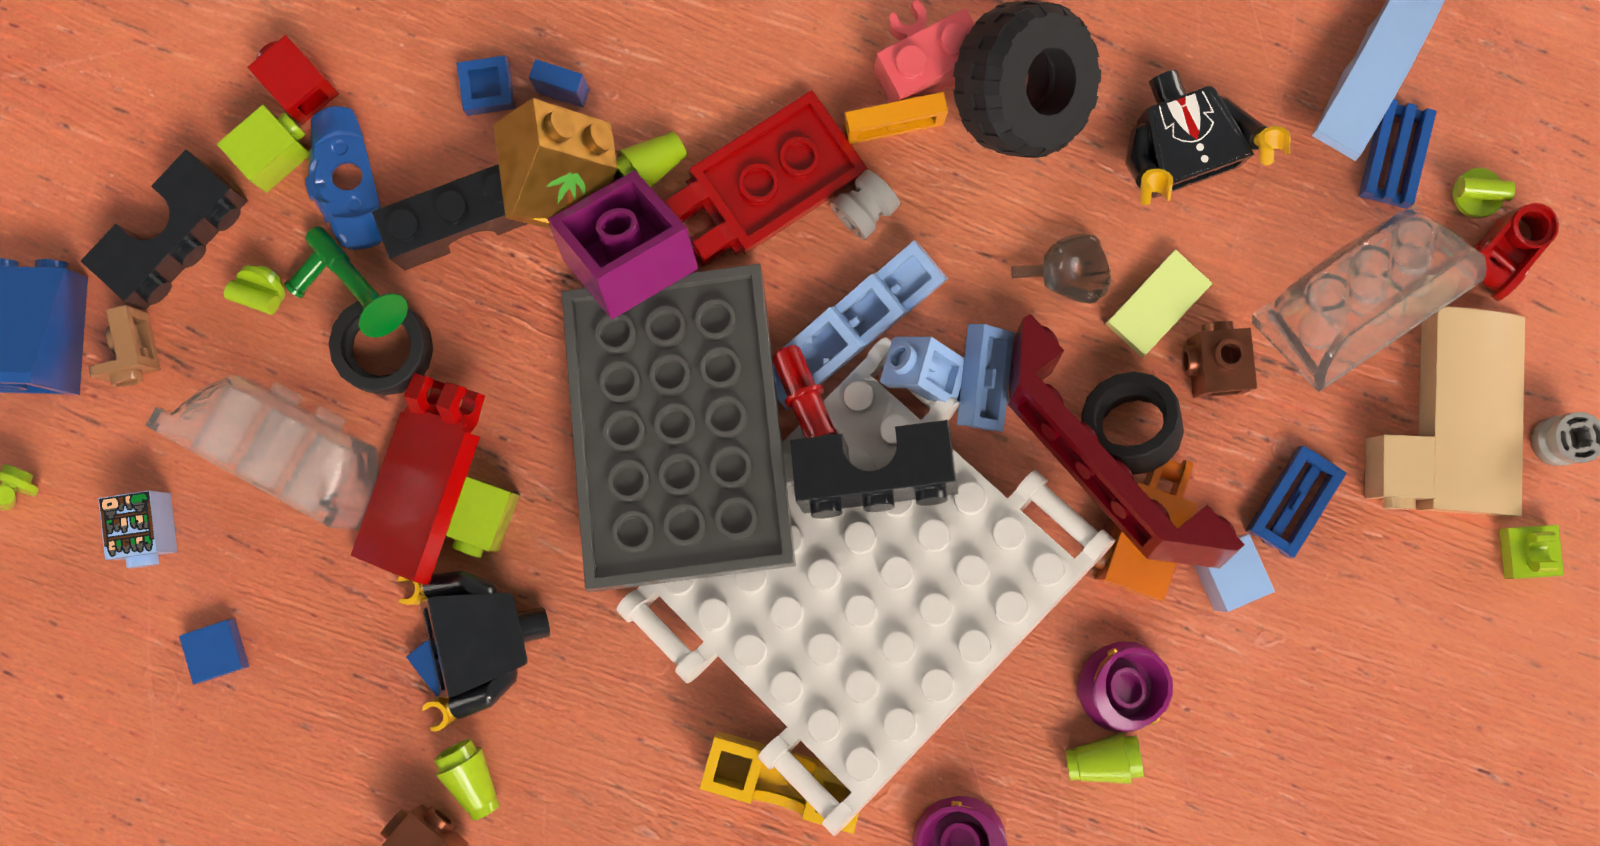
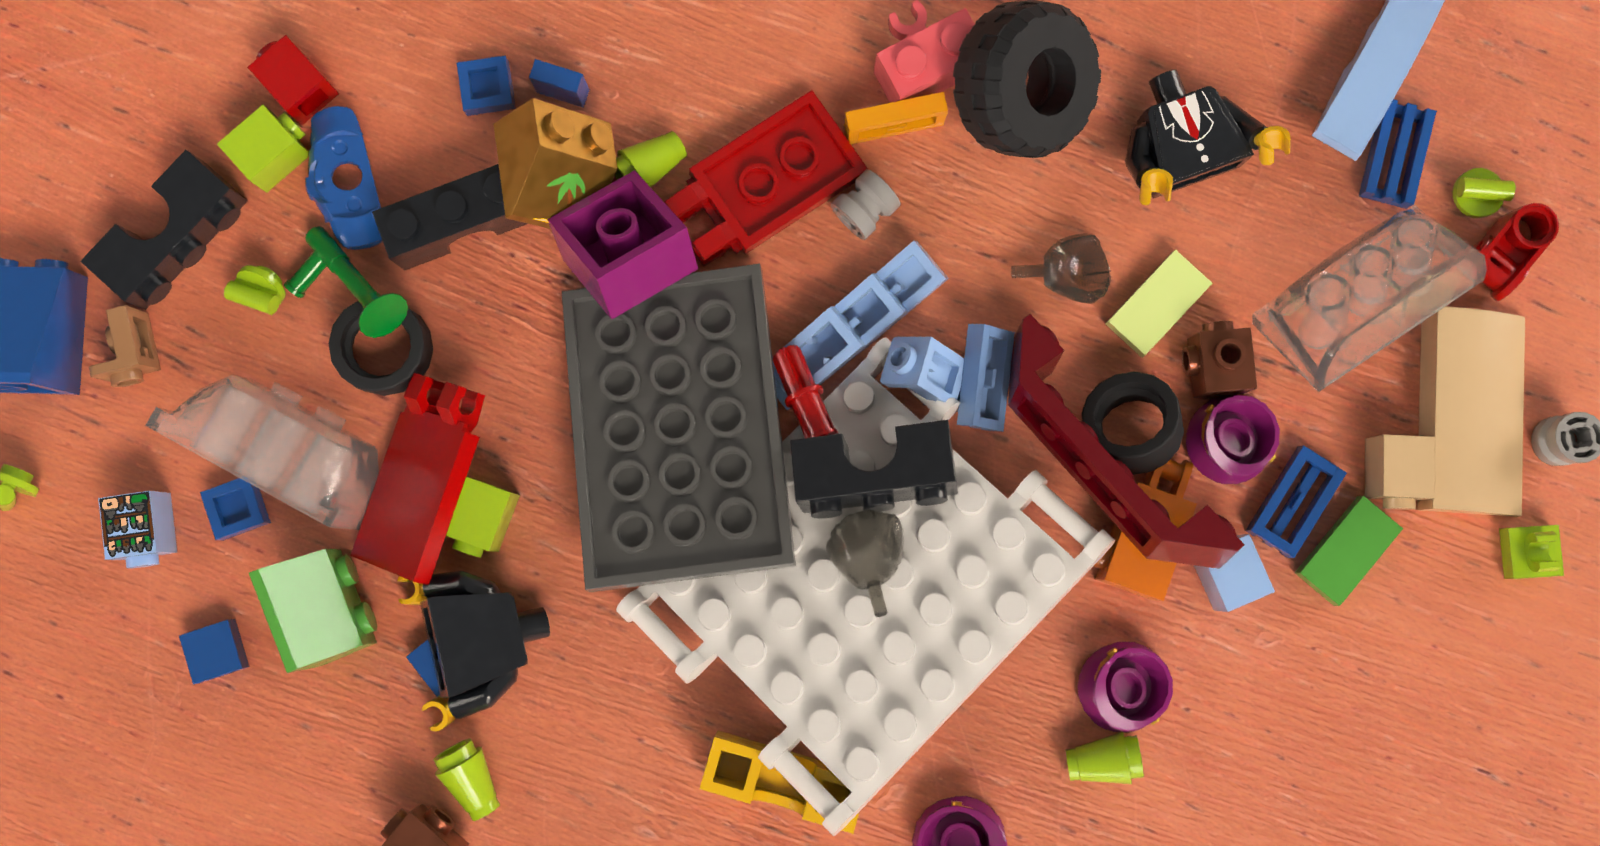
none -> blue tile [200,475,271,540]
none -> slope [249,549,377,673]
none -> clear smoke piece [826,510,904,617]
none -> magenta piece [1186,395,1280,484]
none -> bright green tile [1295,496,1403,606]

